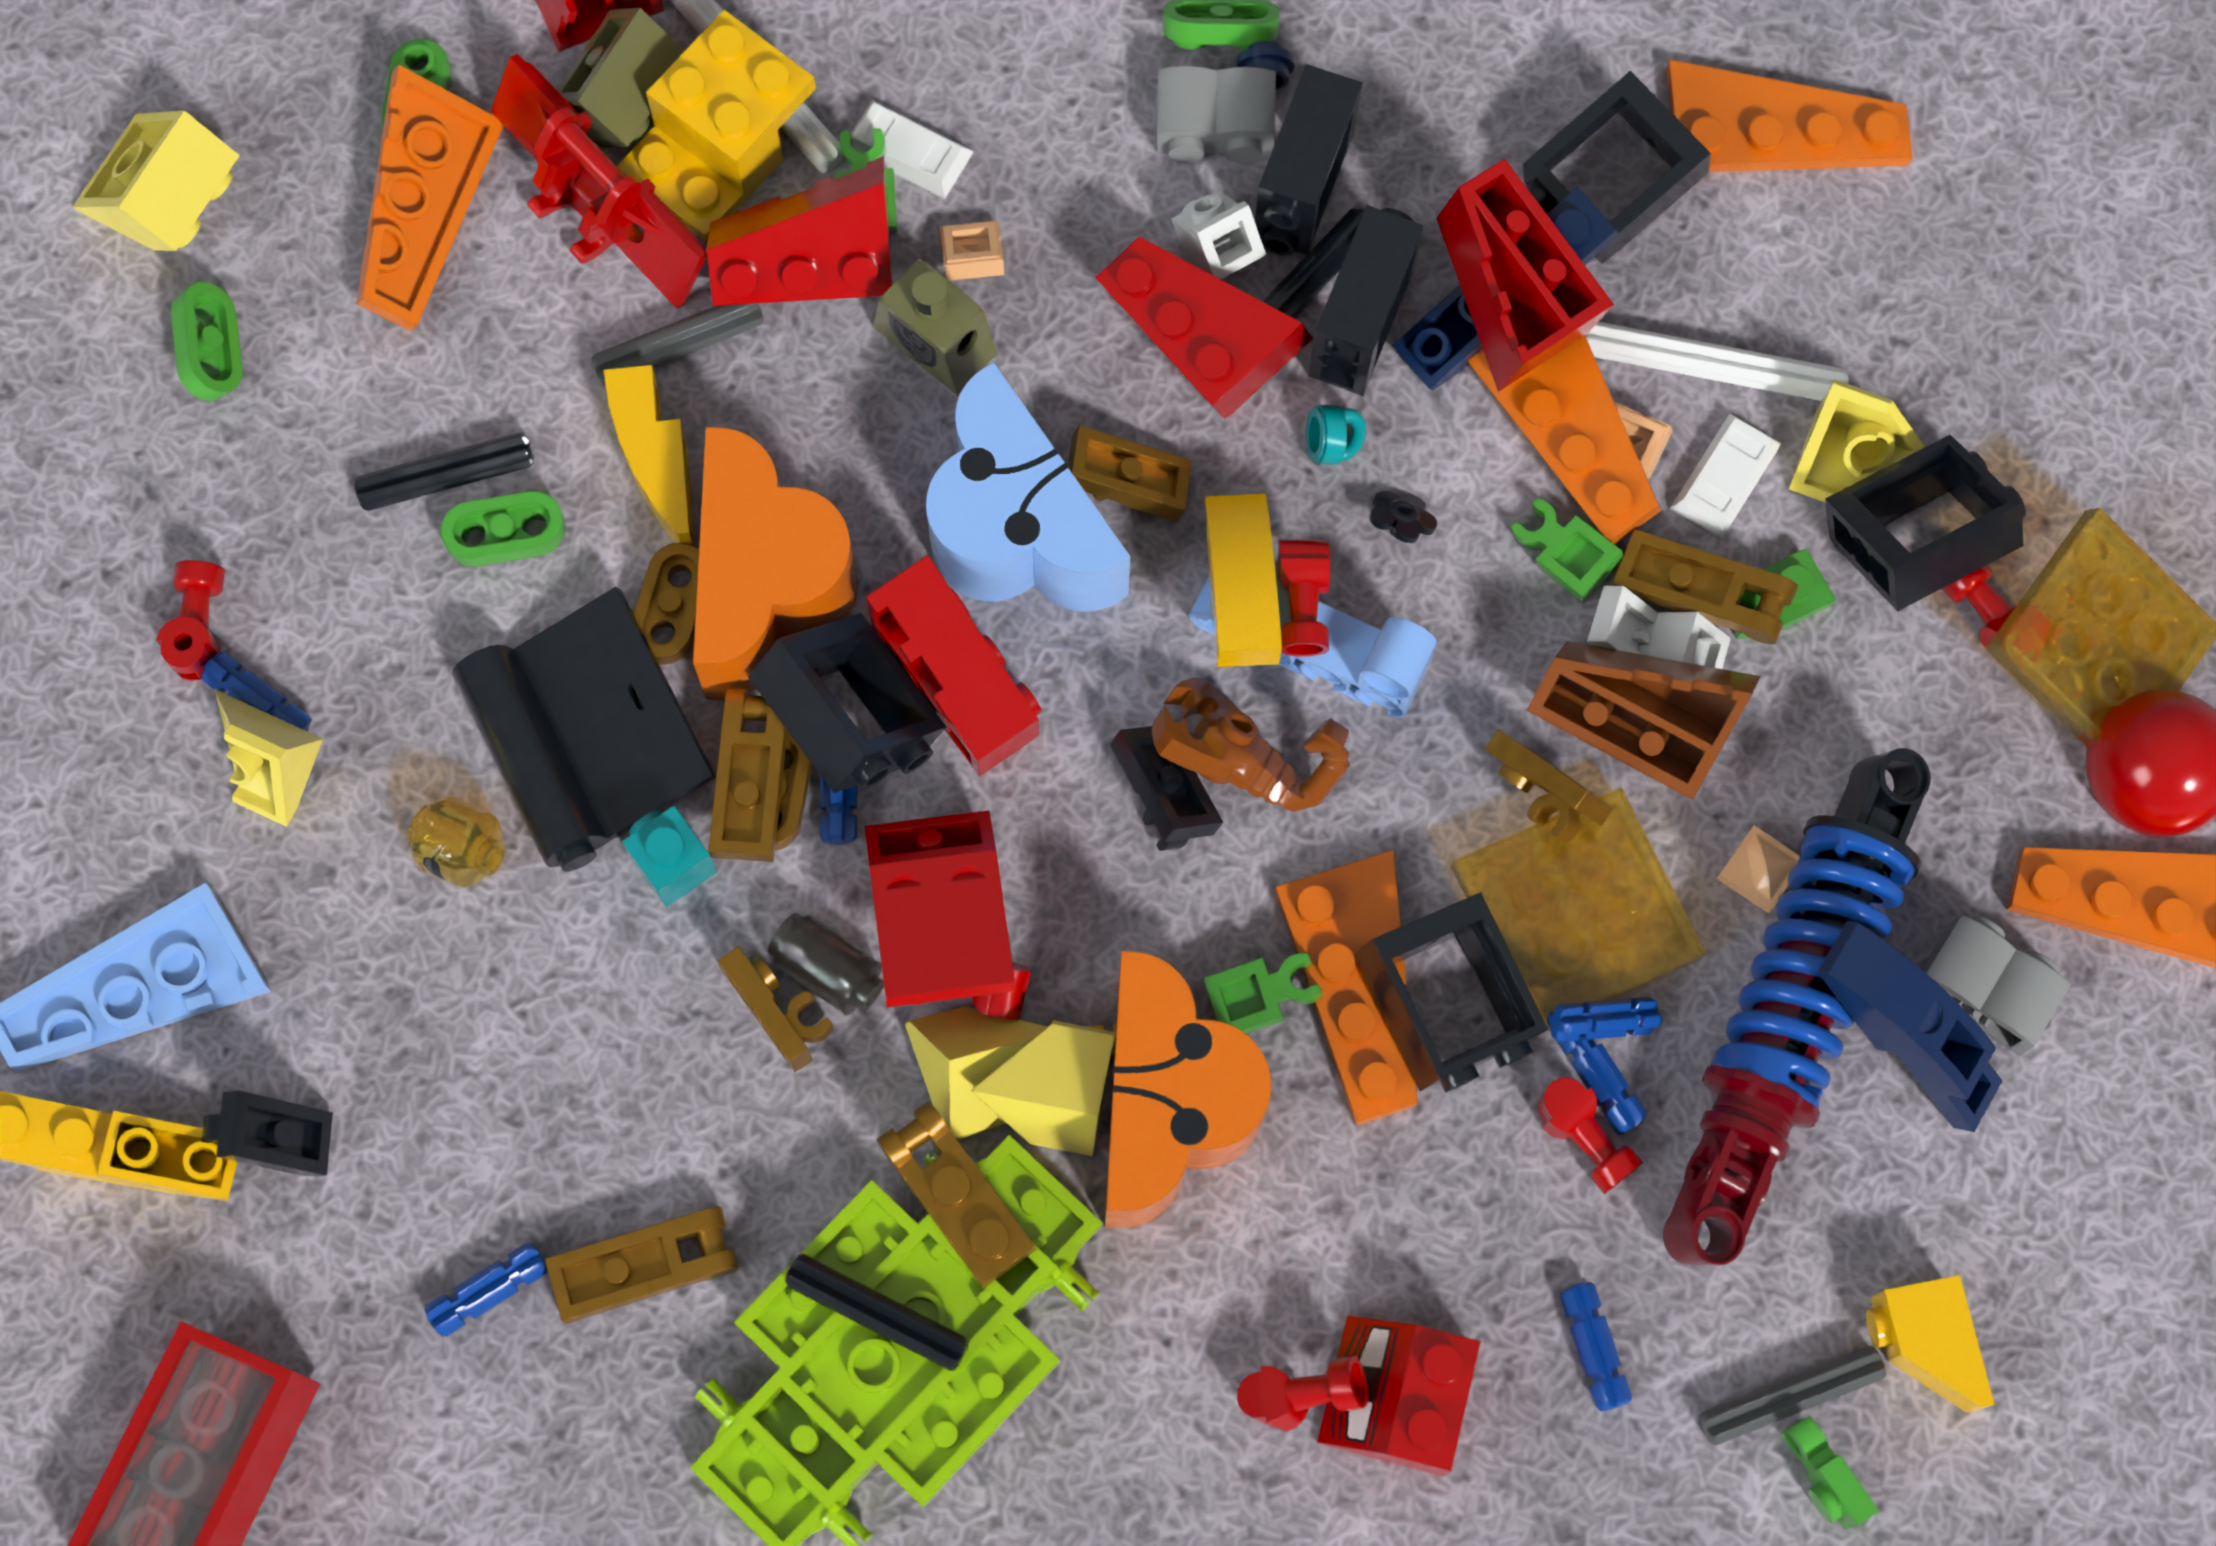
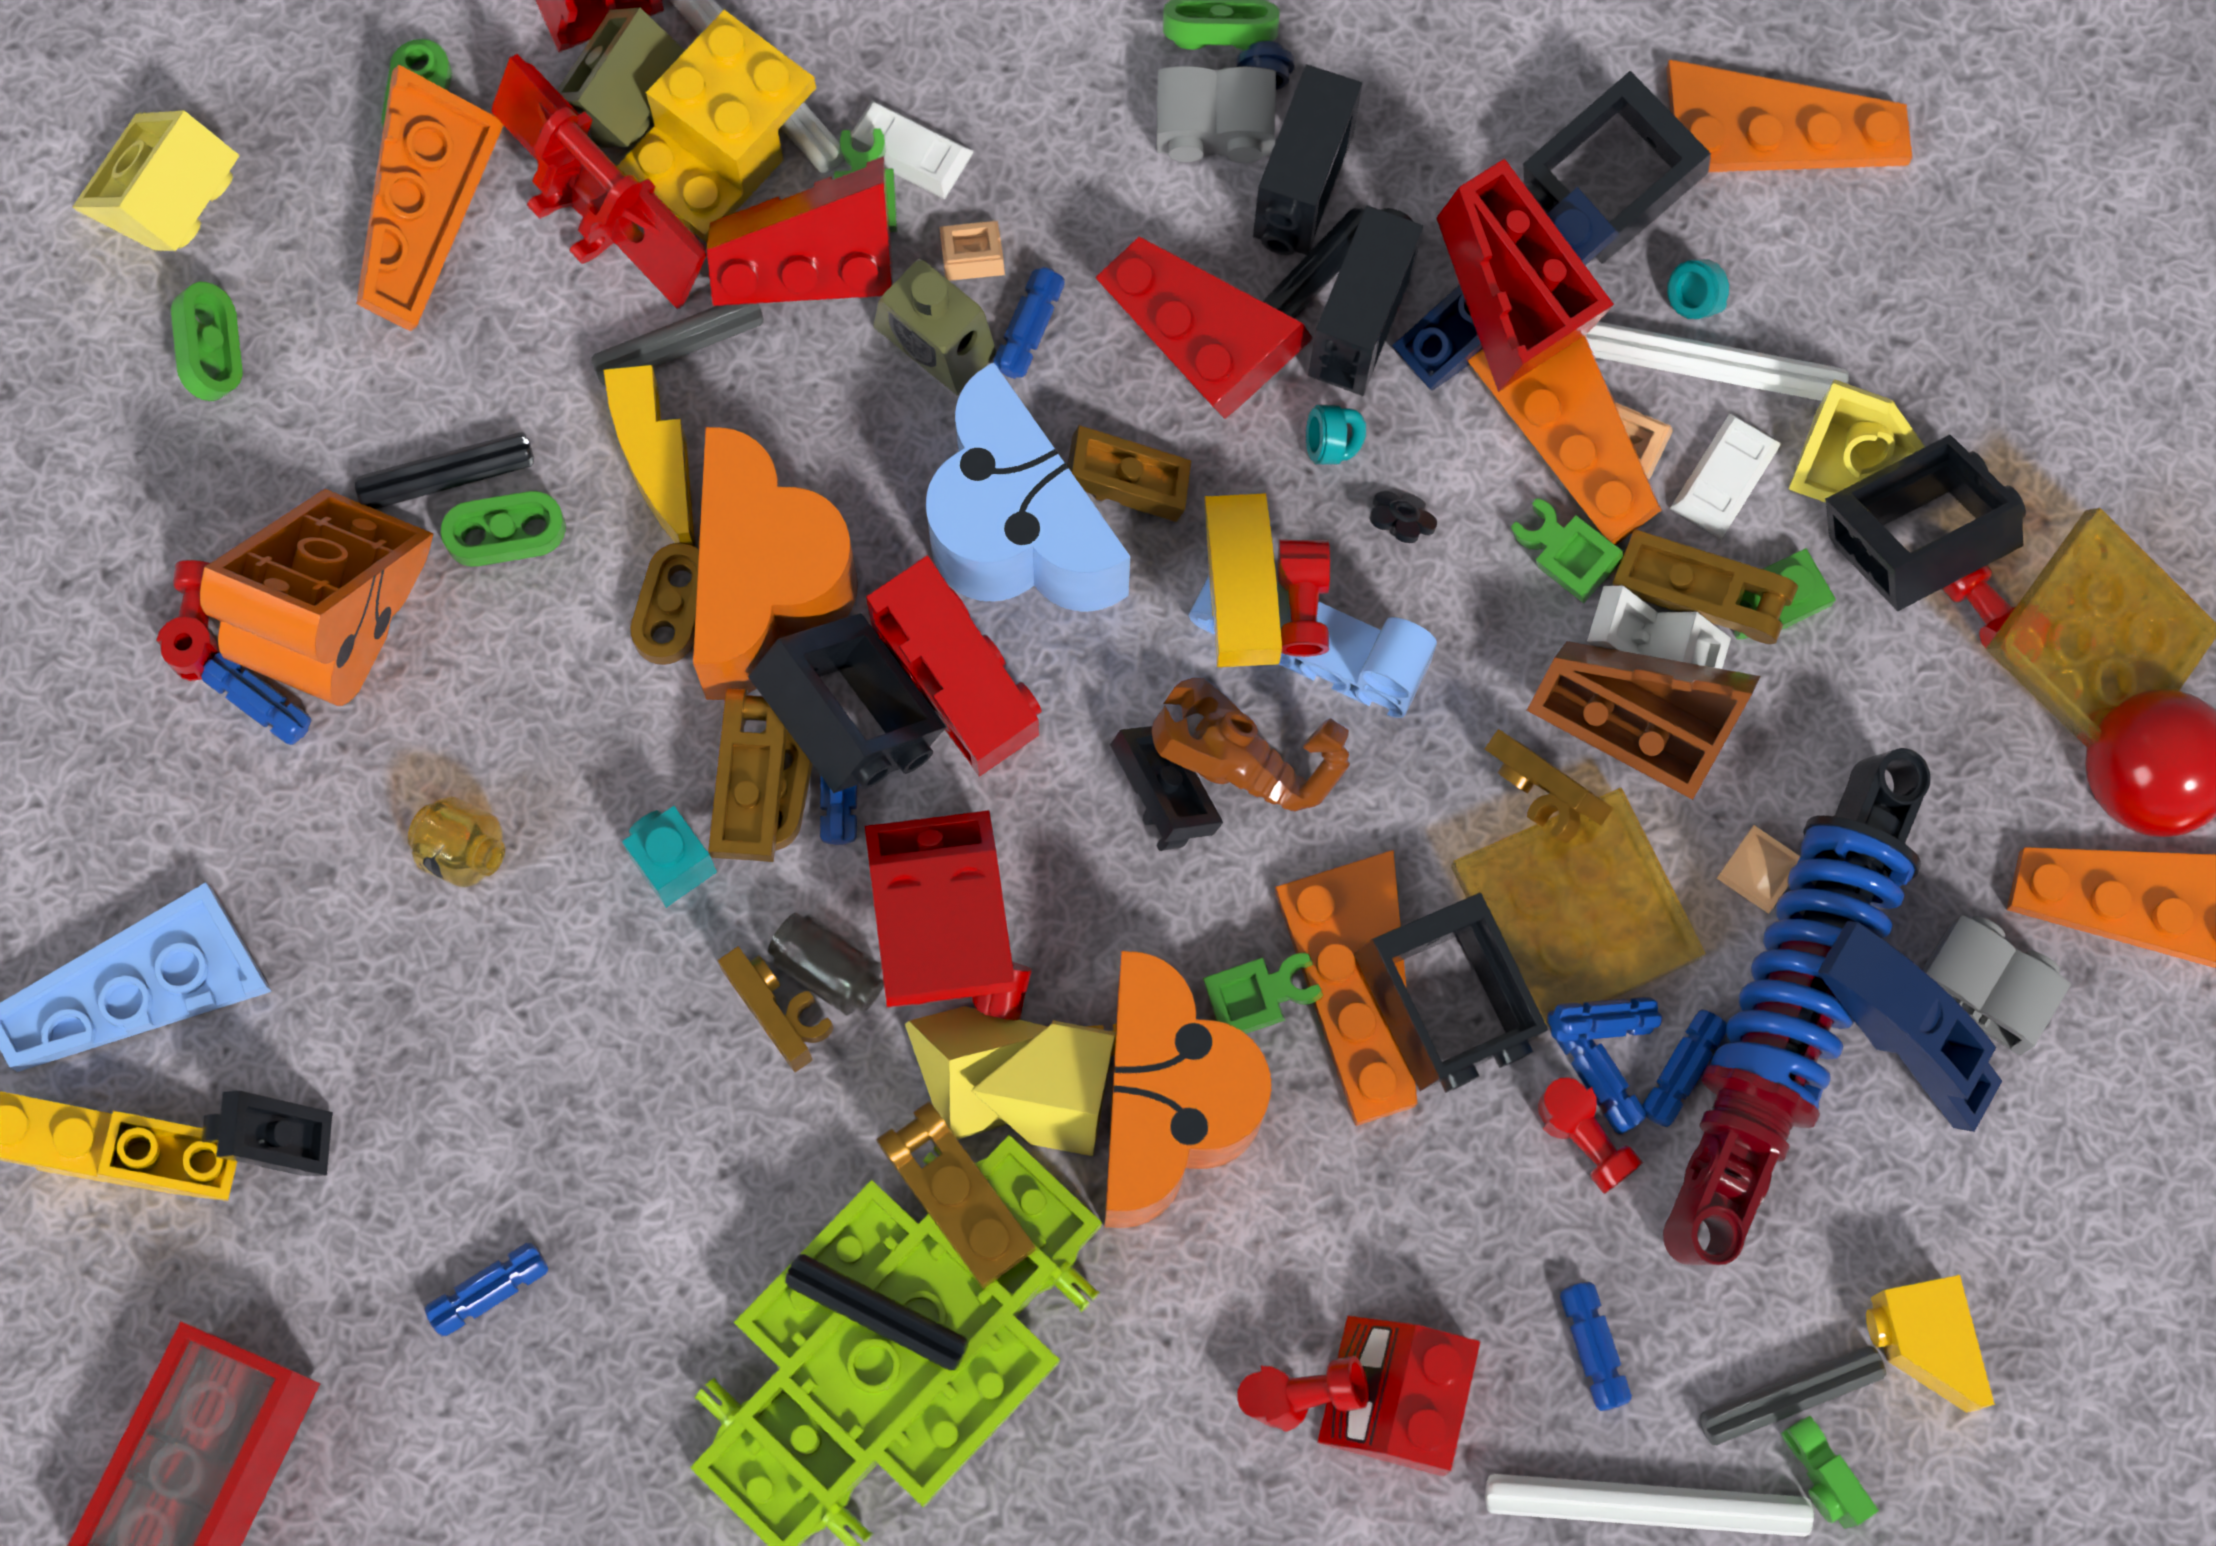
light yellow slope [214,689,323,827] -> none
black door [452,587,716,872] -> none
pearl gold plate [545,1206,739,1324] -> none
white brick [1171,191,1266,279] -> none
none -> orange brick [200,489,434,706]
none -> blue axle [993,267,1065,379]
none -> white axle [1485,1474,1814,1537]
none -> blue axle [1642,1009,1727,1127]
none -> teal tile [1667,259,1729,319]

